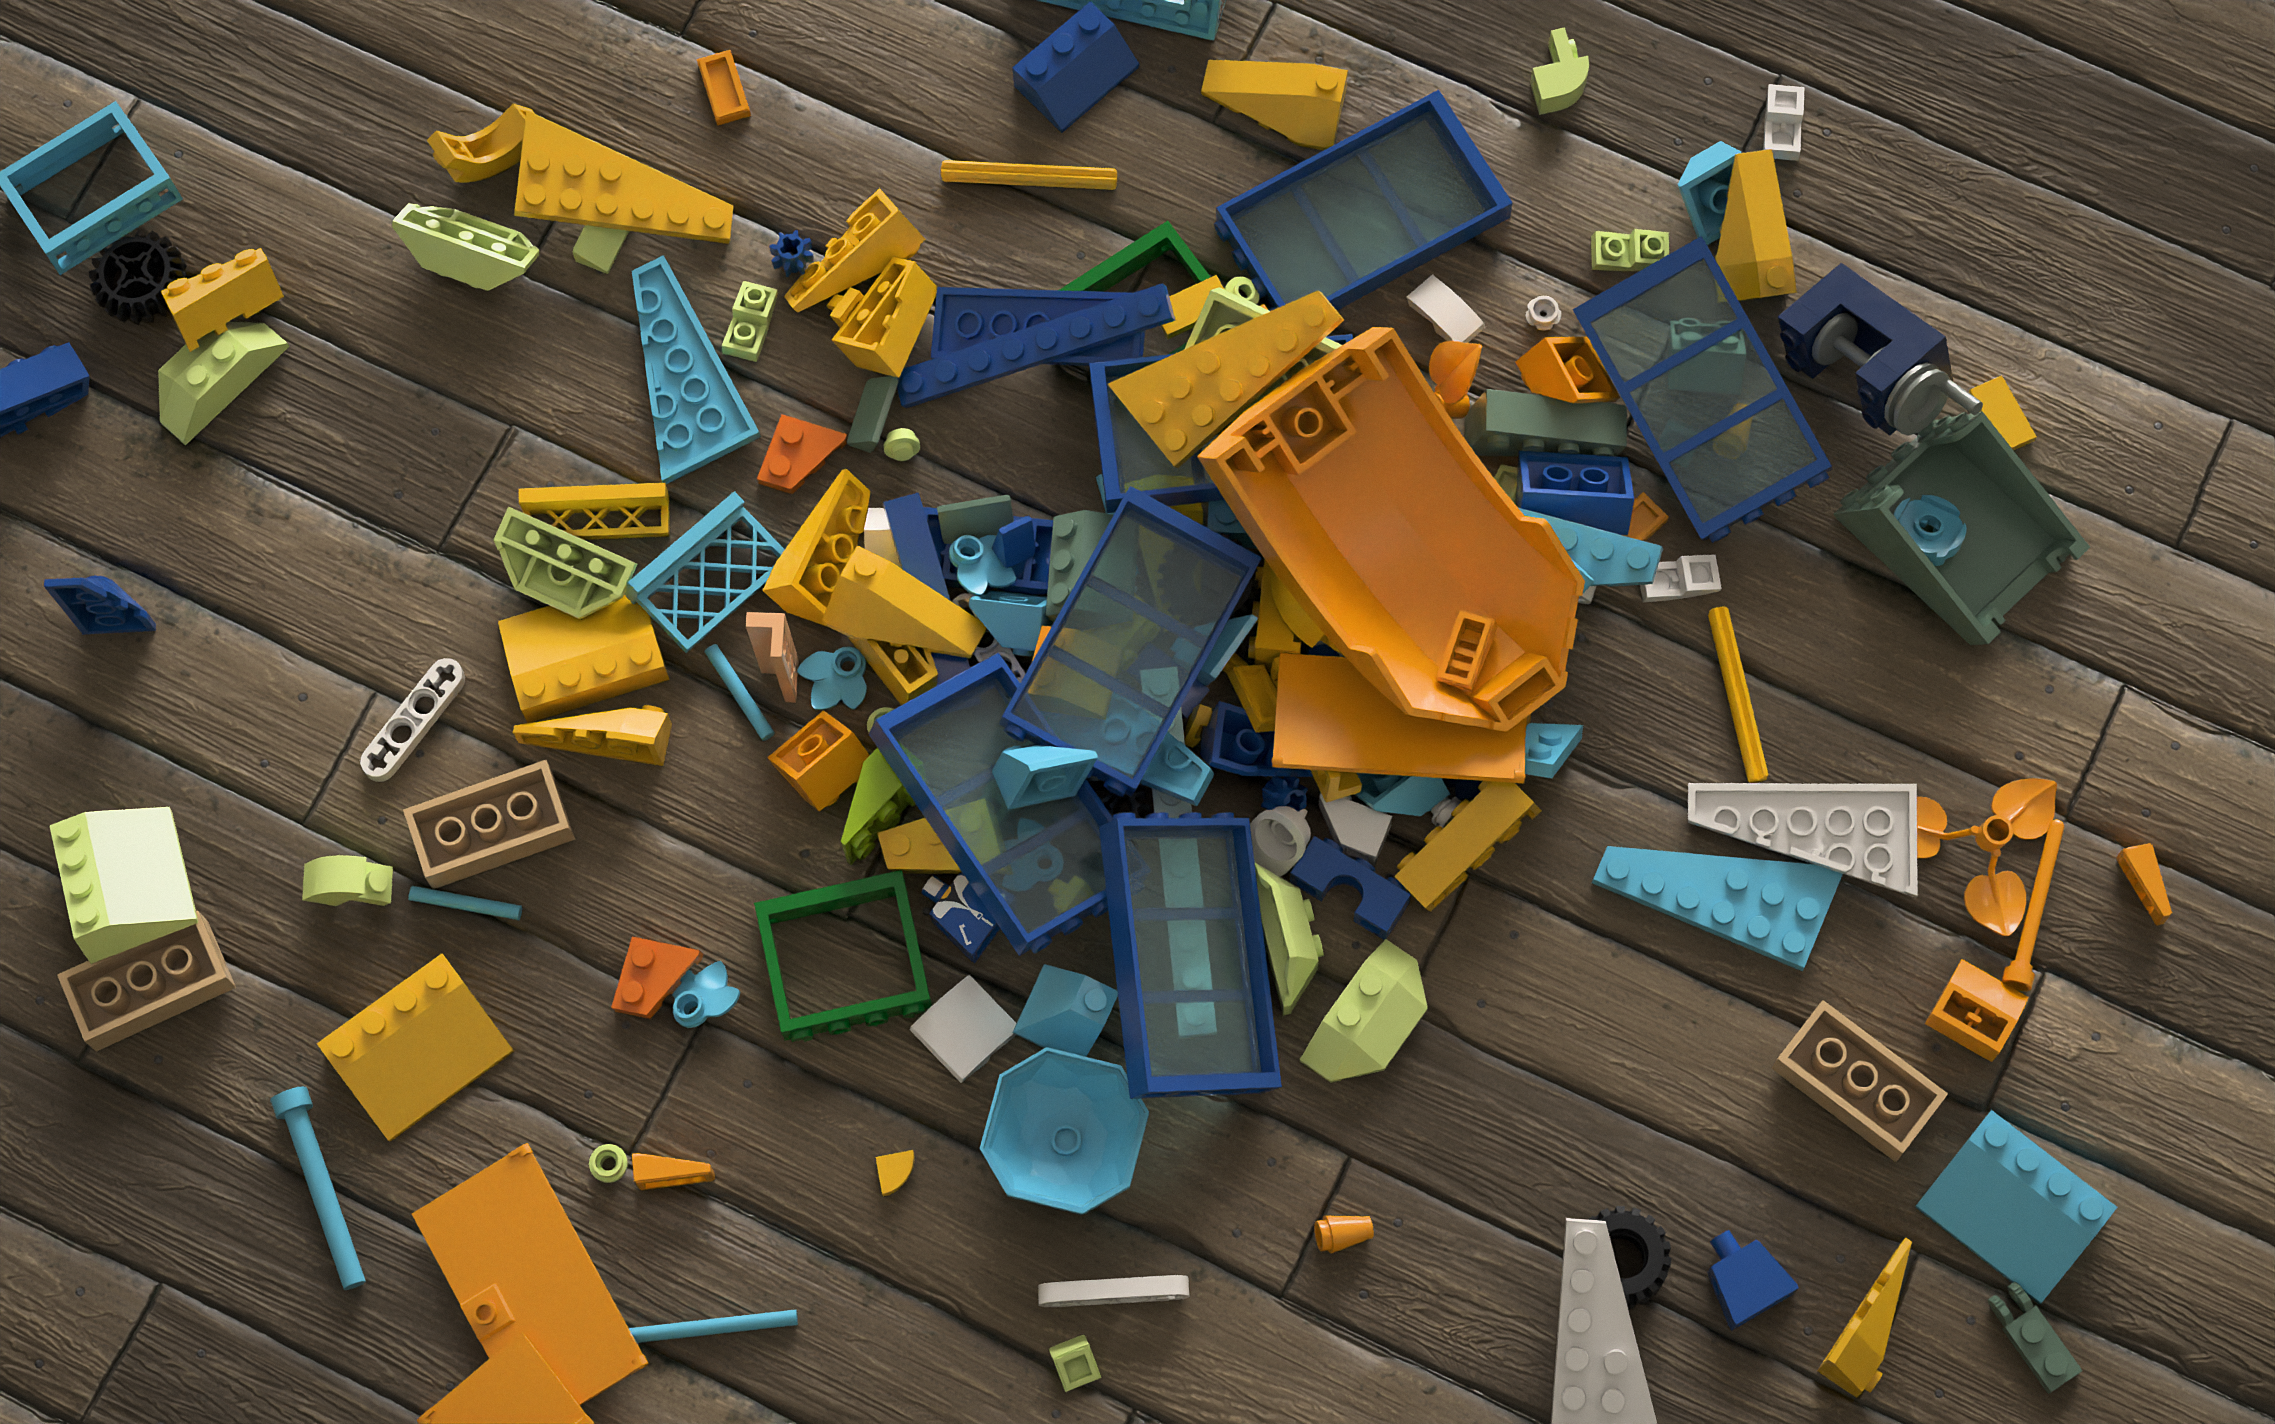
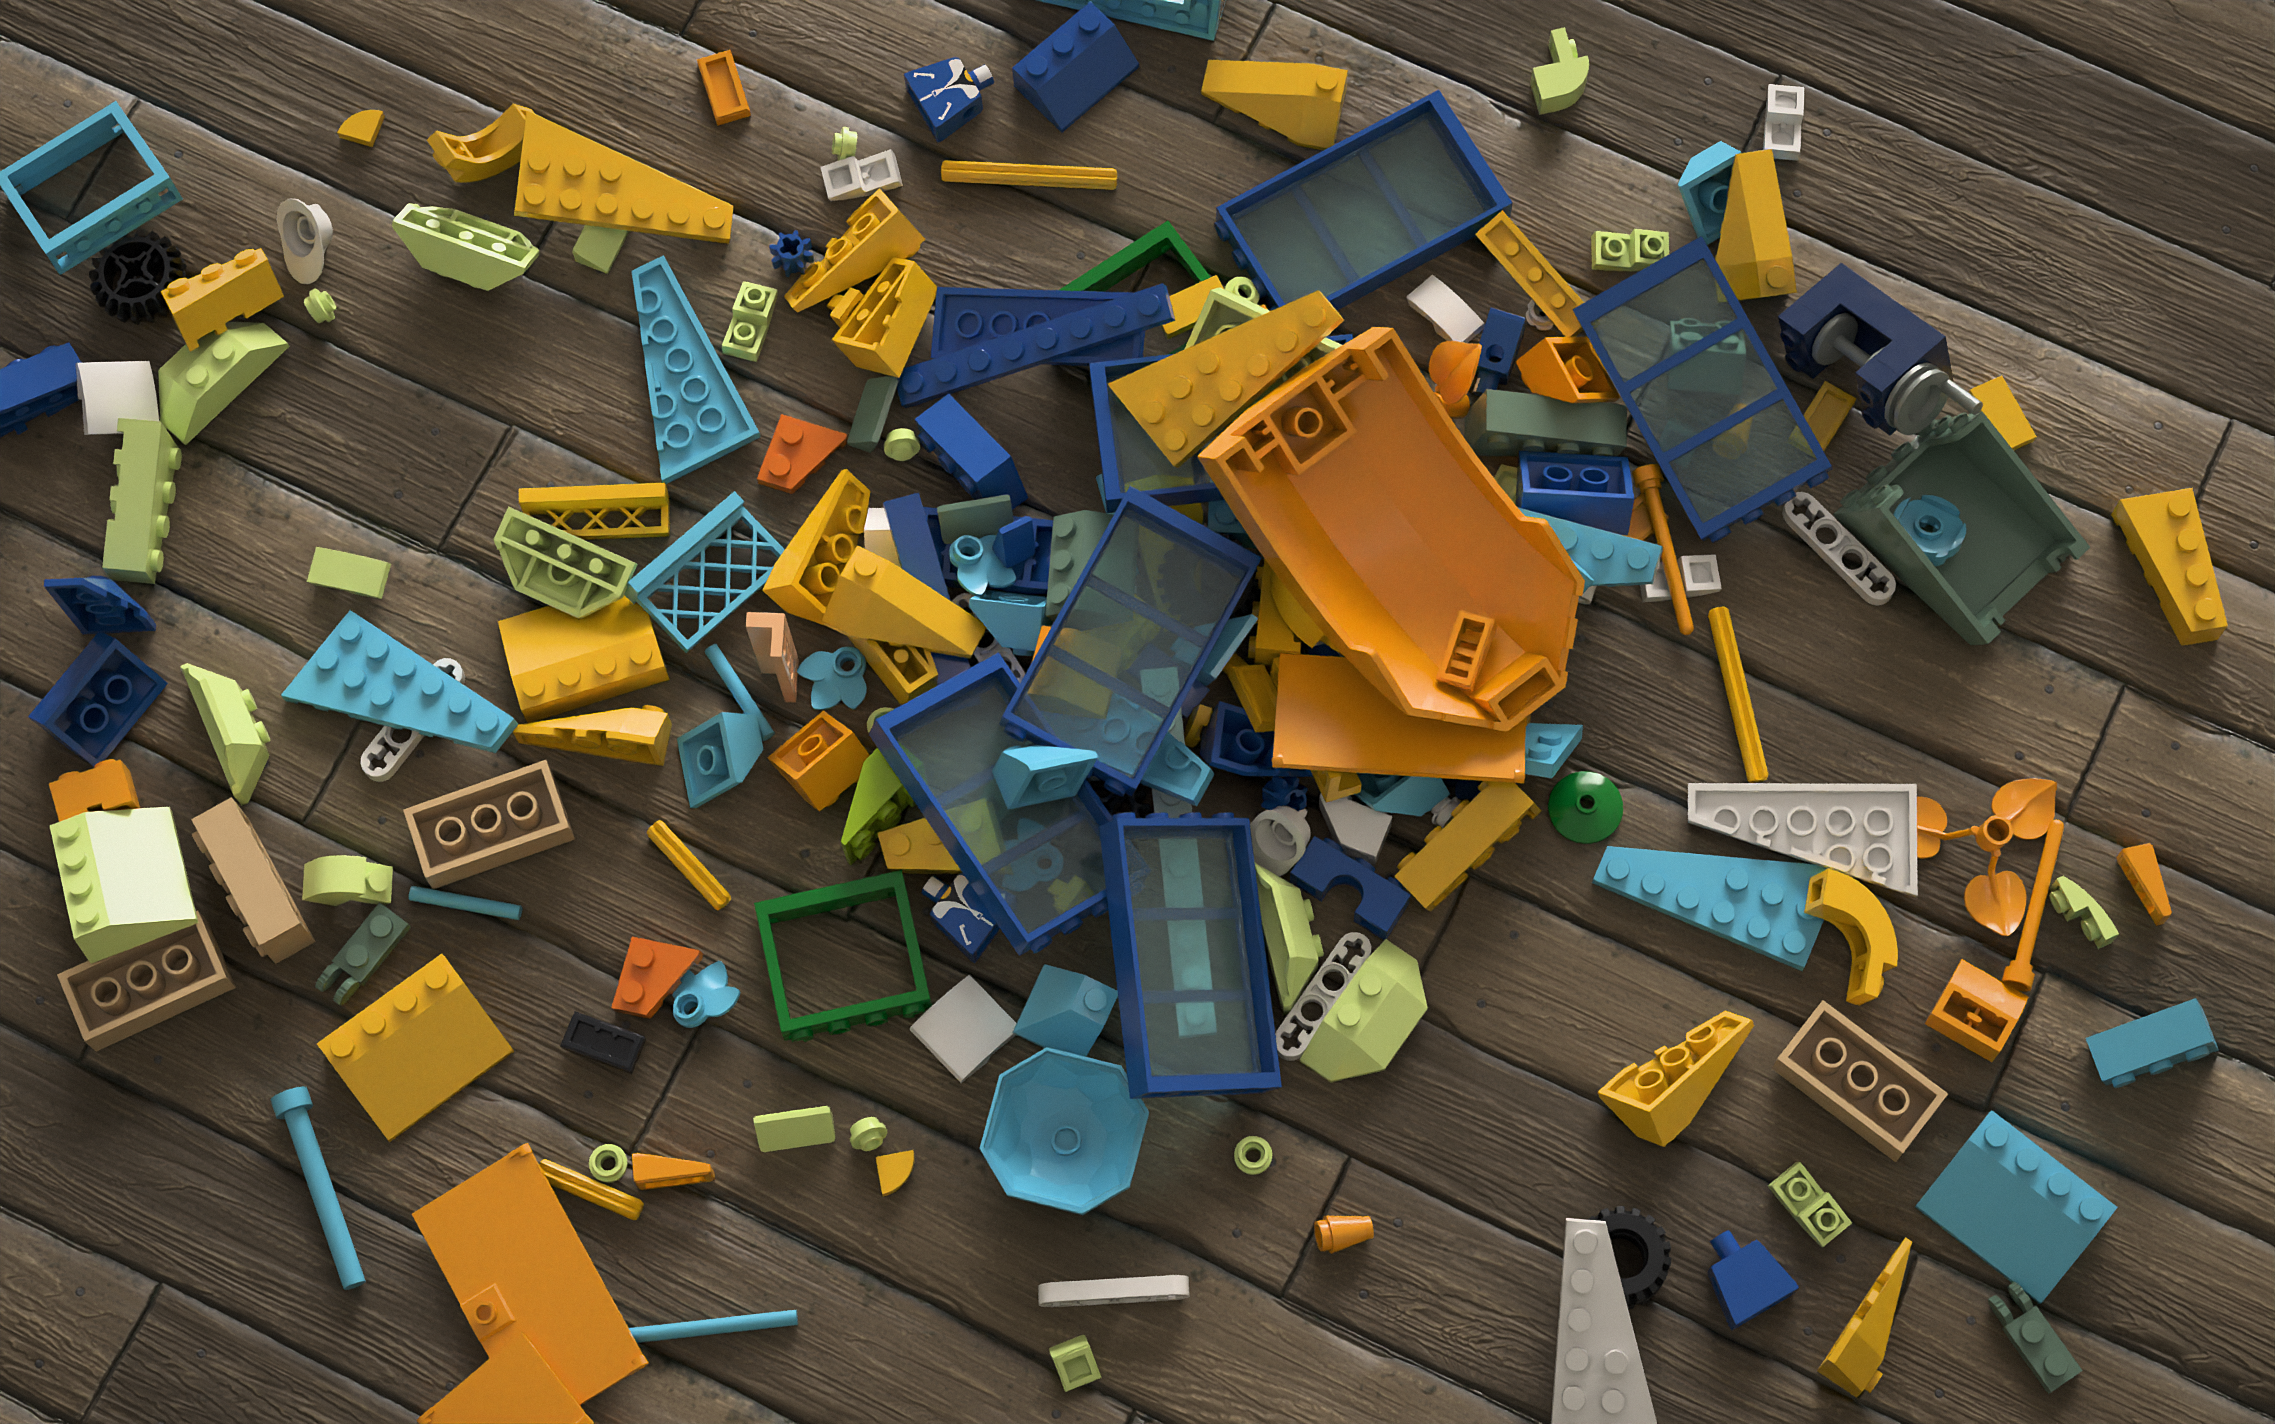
none -> blue slope [28,631,168,767]
none -> light orange brick [49,759,141,822]
none -> white slope [76,361,159,435]
none -> yellowish green wedge [102,418,182,584]
none -> yellowish green wedge [180,663,270,806]
none -> tan brick [191,797,316,964]
none -> white piece [276,199,333,284]
none -> medium azure wing [281,610,518,753]
none -> yellowish green plate [304,288,336,324]
none -> yellowish green slope [307,547,391,599]
none -> sand green hinge [315,902,411,1006]
none -> yellow tile [337,110,385,147]
none -> yellow axle [539,1159,644,1220]
none -> black plate [560,1011,646,1074]
none -> yellow axle [647,820,731,910]
none -> medium azure slope [677,712,764,808]
none -> yellowish green slope [753,1106,836,1152]
none -> white slope [820,149,903,201]
none -> yellowish green plate [832,127,857,161]
none -> yellowish green plate [850,1117,887,1151]
none -> blue torso [904,57,994,143]
none -> blue wedge [914,394,1029,510]
none -> yellowish green plate [1234,1136,1272,1175]
none -> white beam [1275,932,1371,1061]
none -> blue torso [1473,307,1525,396]
none -> yellow fence [1475,210,1600,337]
none -> green dish [1548,771,1623,844]
none -> yellow wedge [1597,1011,1754,1147]
none -> light orange piece [1632,464,1694,635]
none -> yellowish green slope [1768,1162,1852,1247]
none -> white beam [1782,492,1896,606]
none -> yellow tile [1787,381,1857,459]
none -> yellow arch [1804,868,1898,1006]
none -> yellowish green slope [2049,876,2119,949]
none -> medium azure wedge [2085,998,2219,1088]
none -> yellow wedge [2111,488,2228,646]

